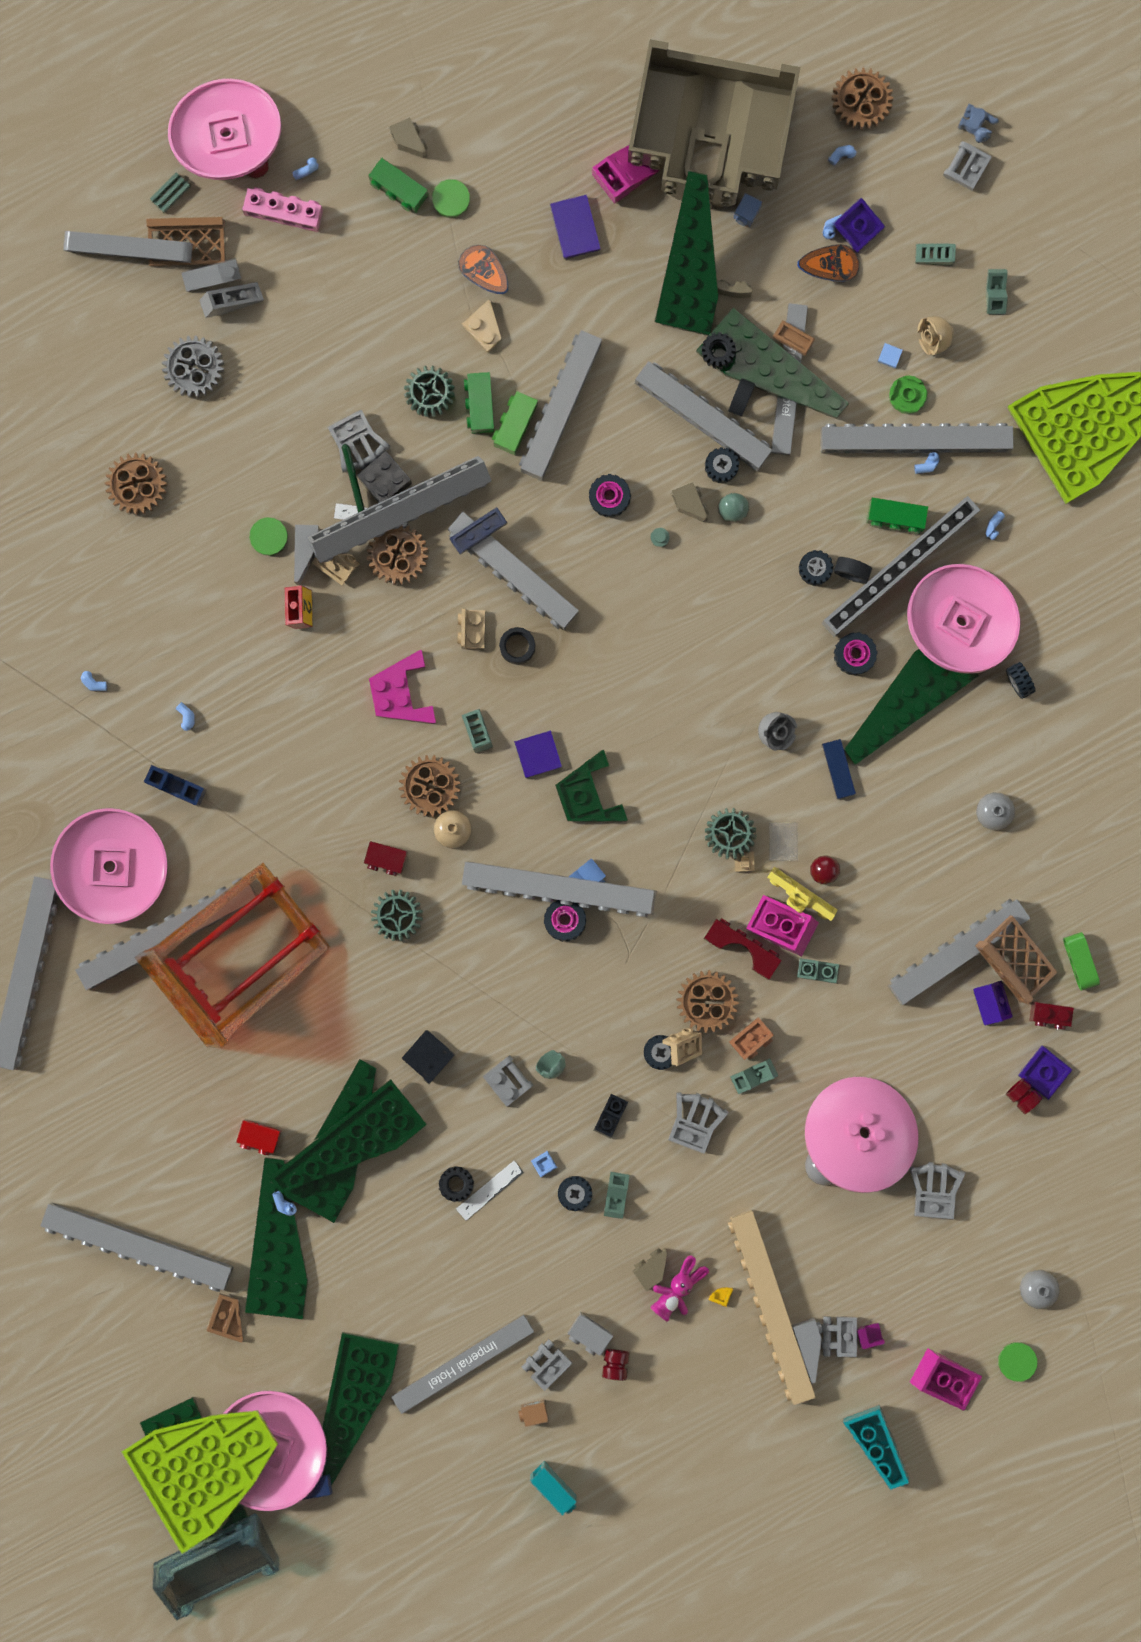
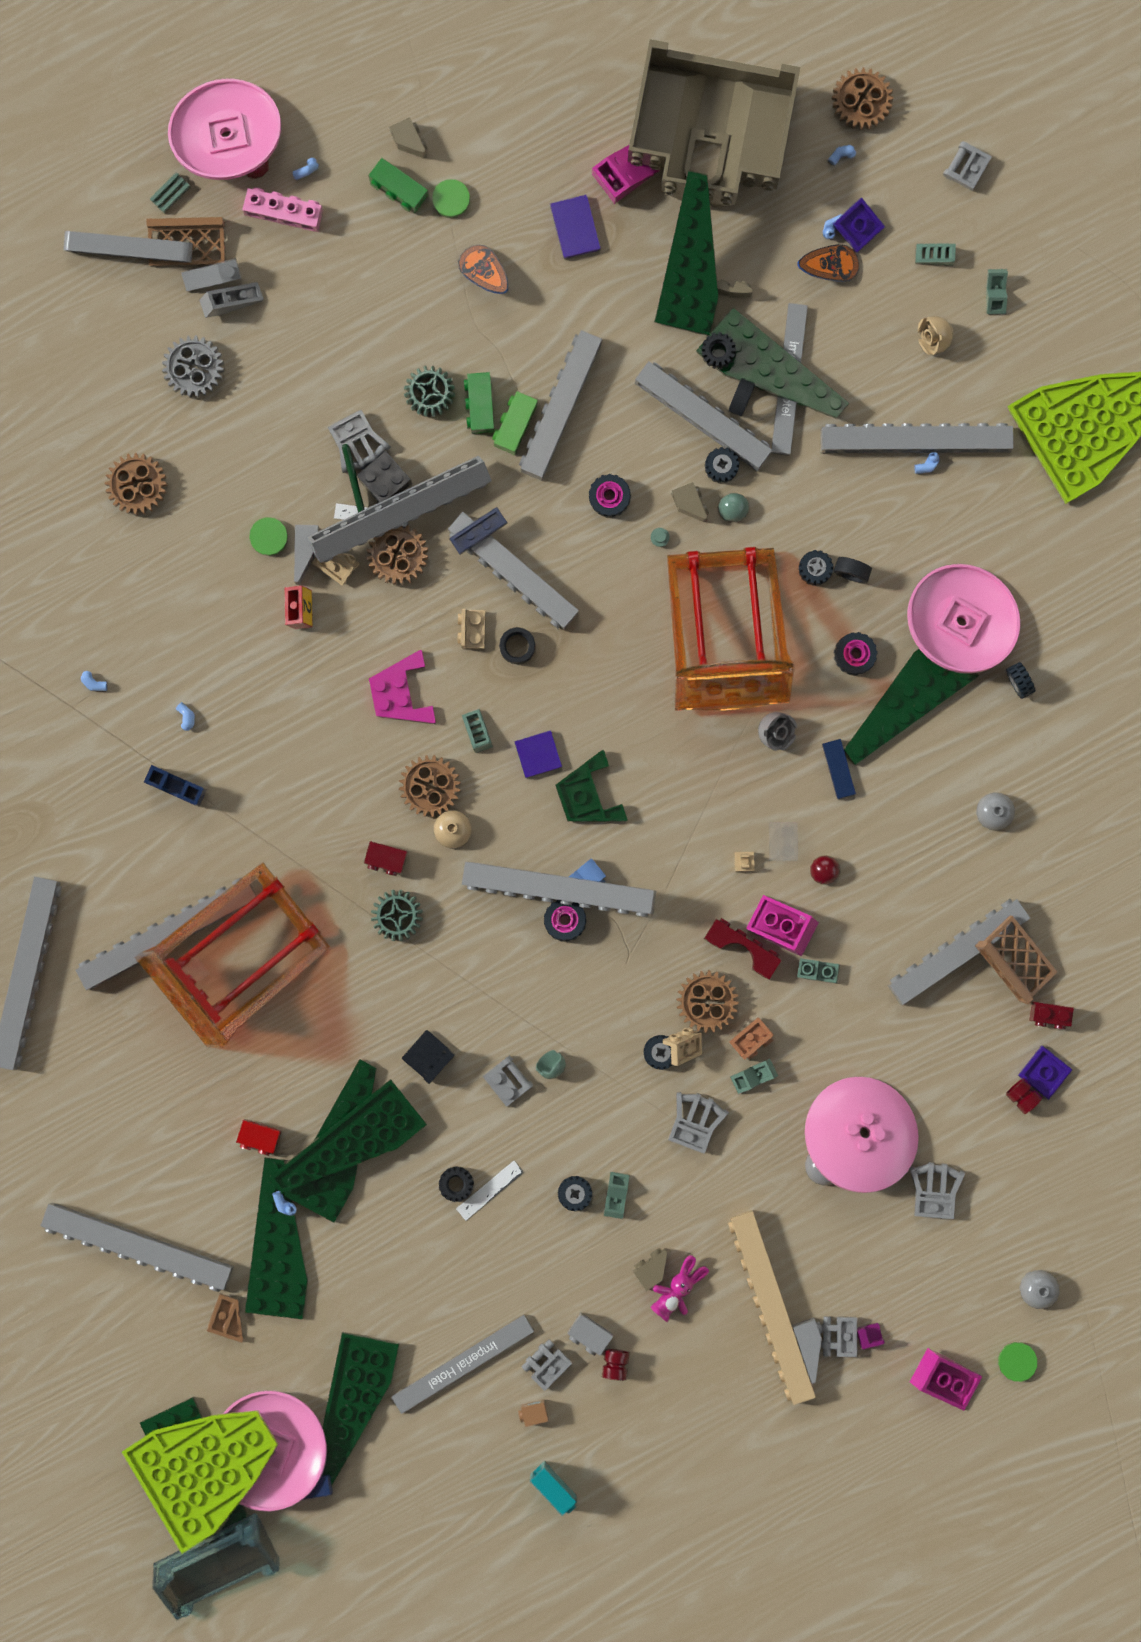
bright pink dish [50,808,167,924] -> none
tan wing [462,300,502,353] -> none
light blue tile [531,1151,557,1177] -> none
black slope [593,1094,628,1139] -> none
sand green gear [705,808,757,860] -> none
yellow tile [708,1287,733,1307] -> none
medium blue brick [734,193,762,227] -> none
light yellow plate [767,867,837,921] -> none
medium nougat tile [773,320,815,356] -> none
light grey brick [822,496,980,637] -> none
teal wedge [843,1405,909,1490] -> none
green brick [866,497,928,534] -> none
light blue tile [878,343,902,369] -> none
bright green tile [889,375,927,414] -> none
sand blue animal [958,104,999,143] -> none
dark purple panel [973,980,1013,1025] -> none
light blue arm [985,511,1005,540] -> none
bright green beam [1063,932,1100,991] -> none
none -> clear orange piece [667,547,794,711]

